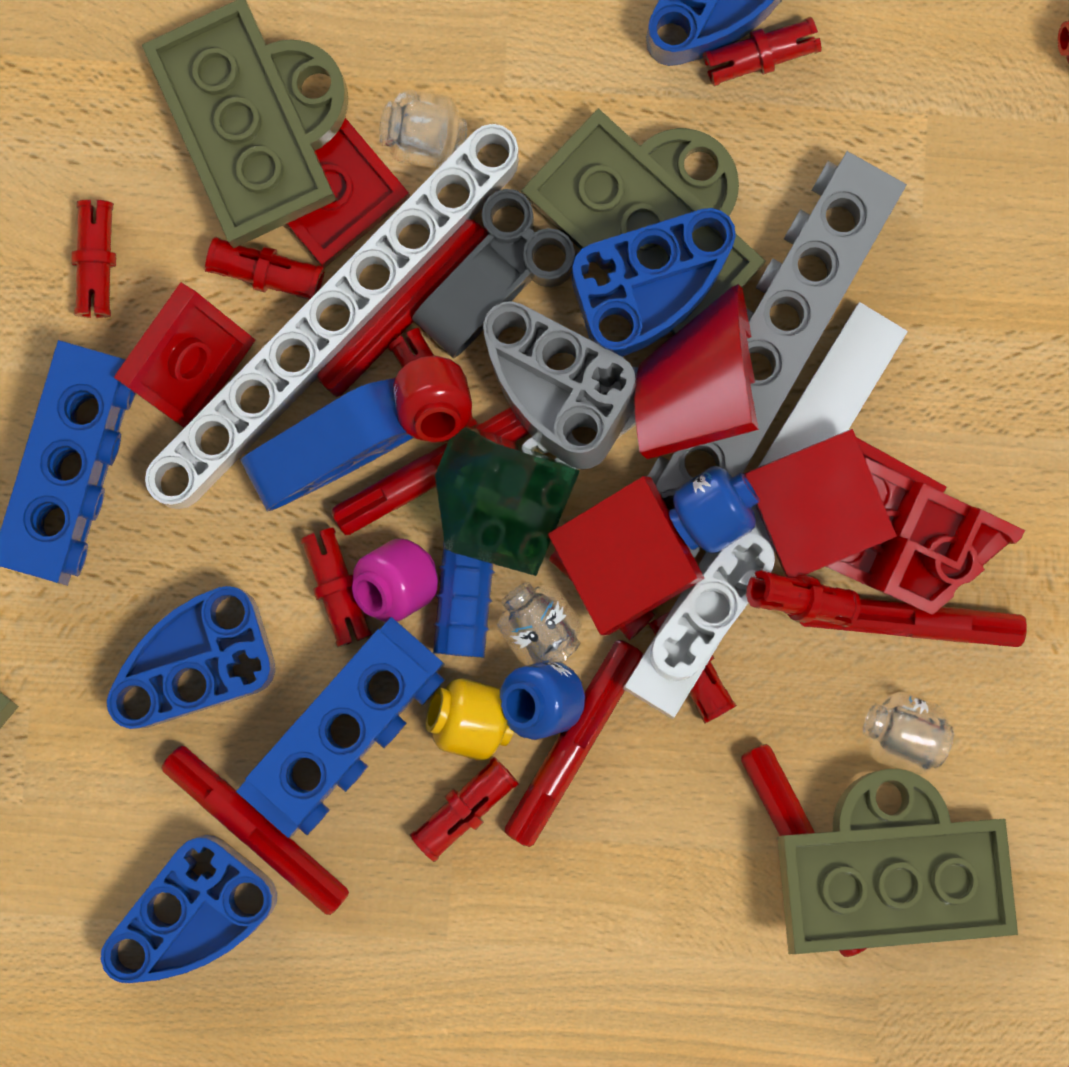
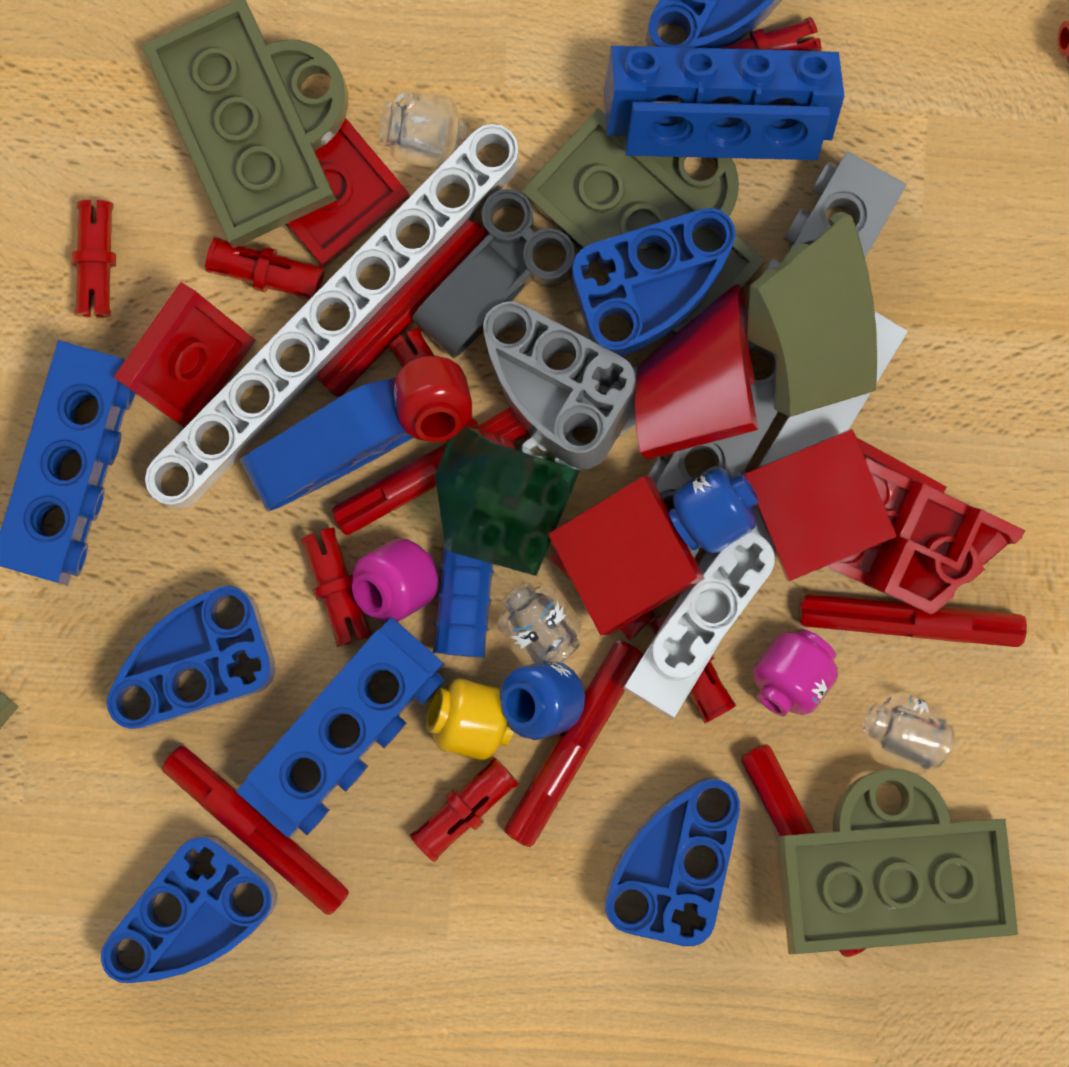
red pin [746,570,861,627] -> none
none -> blue brick [604,46,845,160]
none -> blue beam [604,778,740,946]
none -> olive slope [747,212,877,417]
none -> dark pink head [752,629,838,717]

